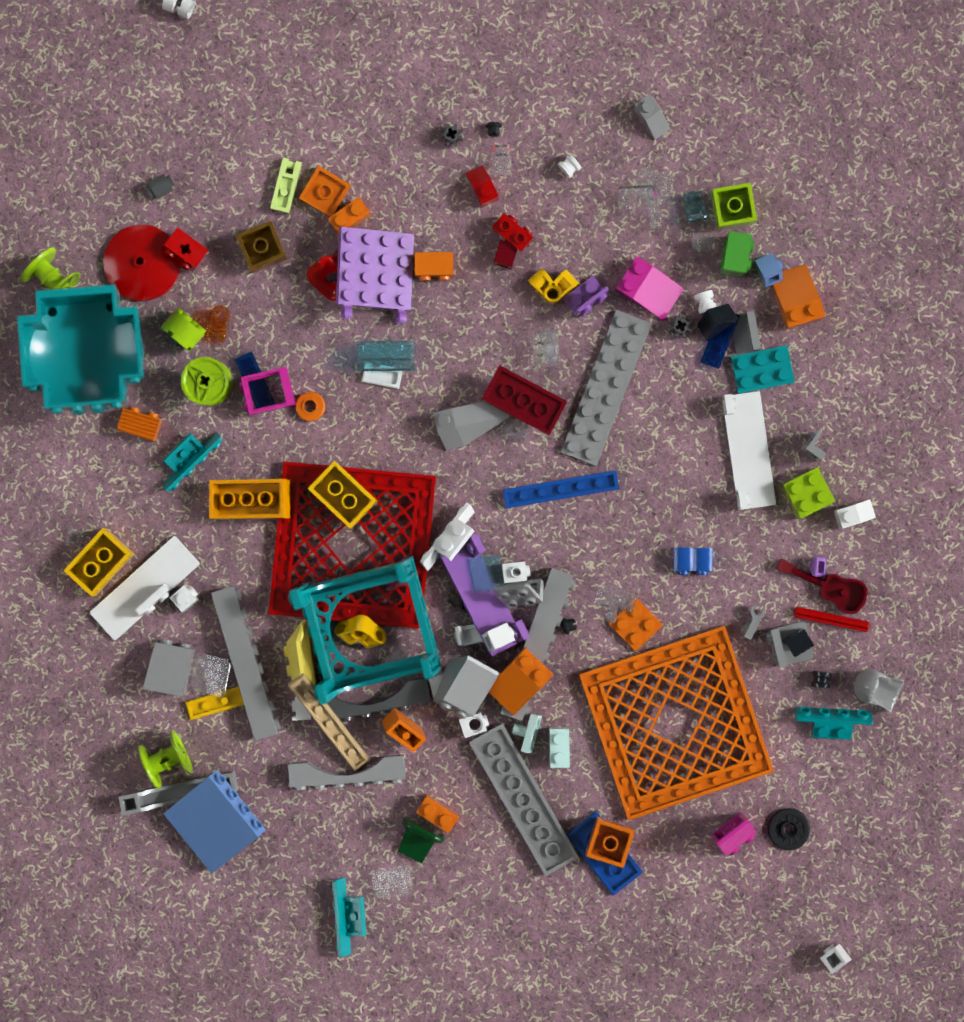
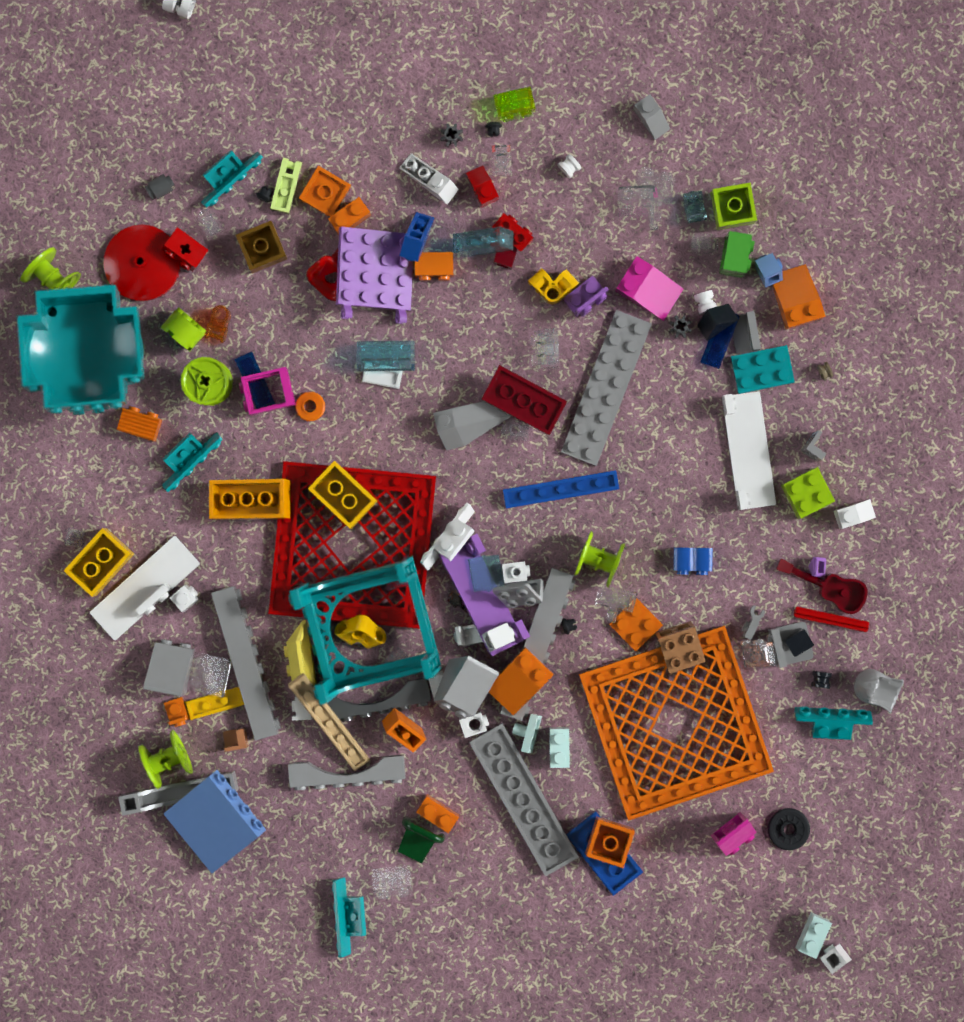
none -> orange bracket [164,697,189,727]
none -> clear brick [196,208,225,240]
none -> teal bracket [201,150,263,208]
none -> nougat panel [223,728,249,752]
none -> black piece [256,186,273,203]
none -> white slope [400,153,459,204]
none -> blue slope [400,212,434,262]
none -> clear light blue brick [453,227,513,257]
none -> clear neon green brick [493,86,536,122]
none -> lime piece [574,531,625,588]
none -> medium nougat bracket [655,621,705,674]
none -> clear bracket [733,639,776,667]
none -> light aqua brick [796,912,832,959]
none -> dark tan bush [817,361,833,381]

